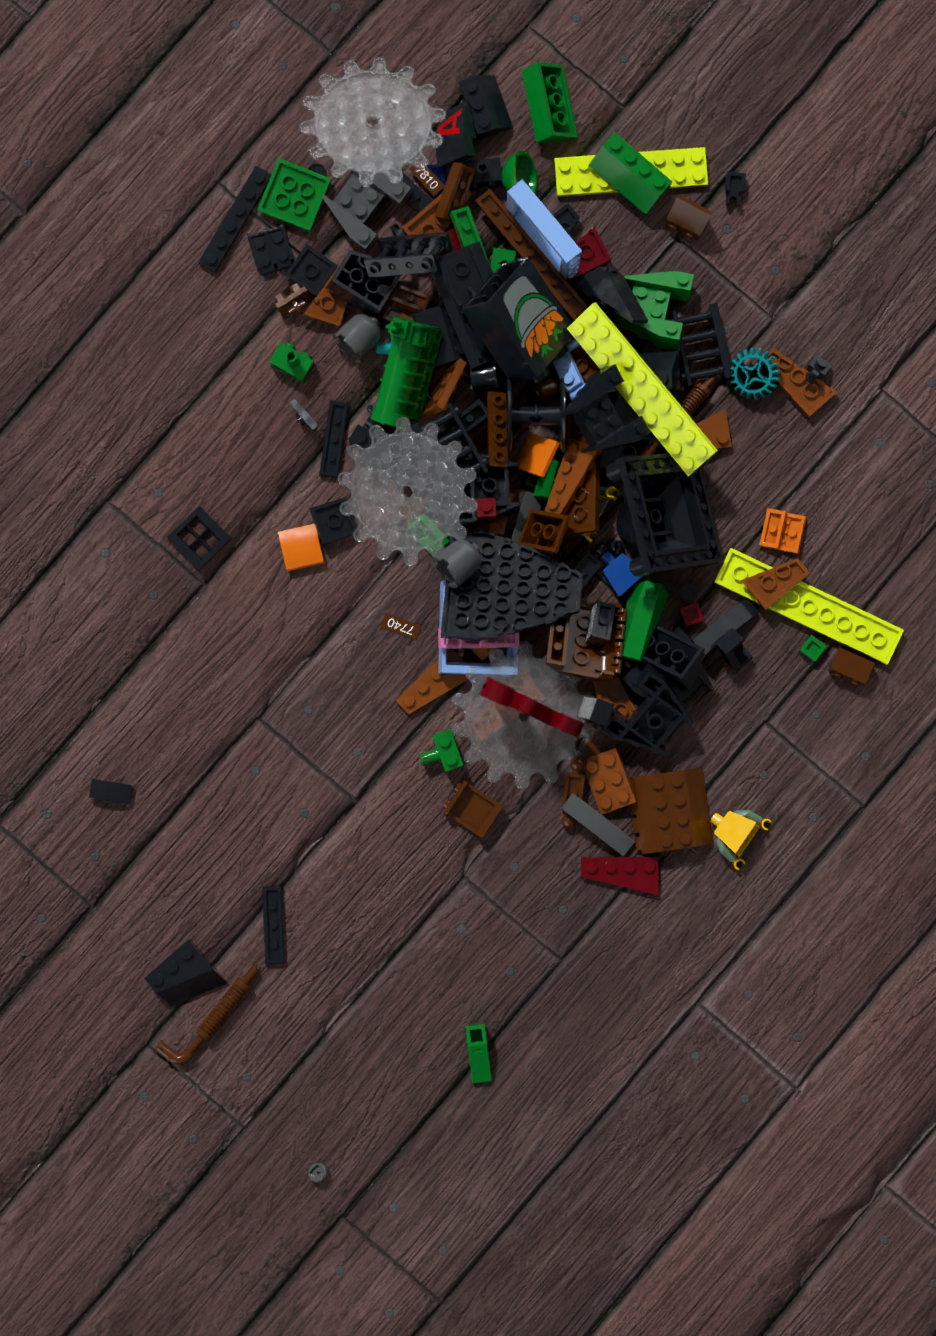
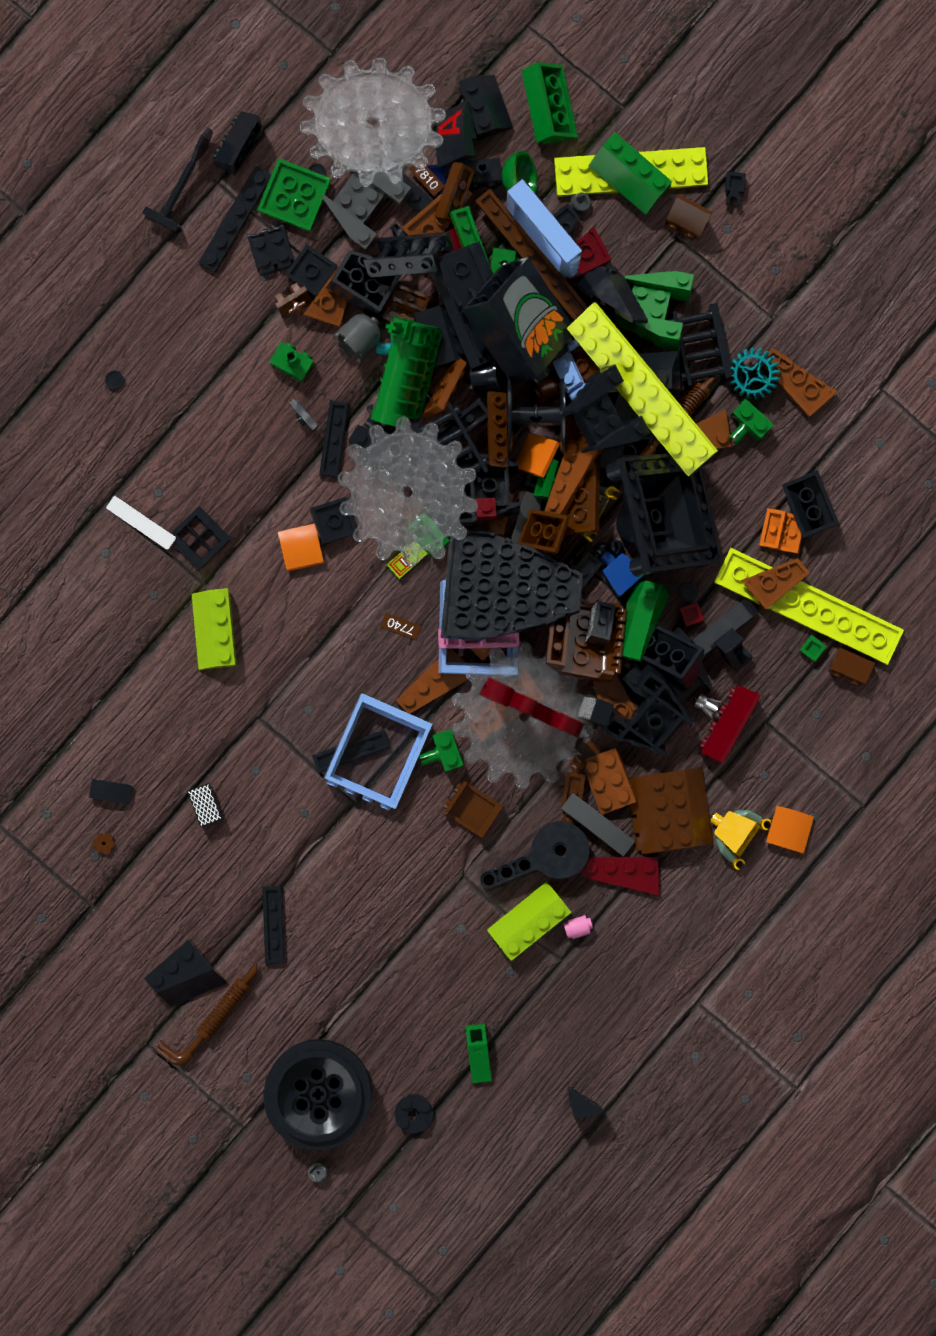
dark grey cylinder [432,539,481,588] -> none
black plate [806,354,832,384] -> none
none -> reddish brown plant [92,833,115,854]
none -> black piece [105,370,124,390]
none -> white sticker [106,496,176,550]
none -> black piece [142,128,213,234]
none -> black panel [187,783,224,827]
none -> lime slope [191,588,237,670]
none -> black slope [213,111,262,176]
none -> black wheel [263,1039,372,1150]
none -> black tile [312,730,391,773]
none -> light blue window [324,693,432,811]
none -> lime tile [387,540,428,580]
none -> black plate [394,1094,433,1134]
none -> black beam [480,821,589,891]
none -> lime slope [487,882,571,961]
none -> bright pink brick [564,915,593,939]
none -> black slope [566,1086,603,1120]
none -> dark grey tile [571,192,591,212]
none -> flat silver piece [693,693,722,719]
none -> dark red slope [699,685,761,764]
none -> green brick [728,399,774,445]
none -> orange slope [766,805,814,854]
none -> black slope [782,470,840,538]

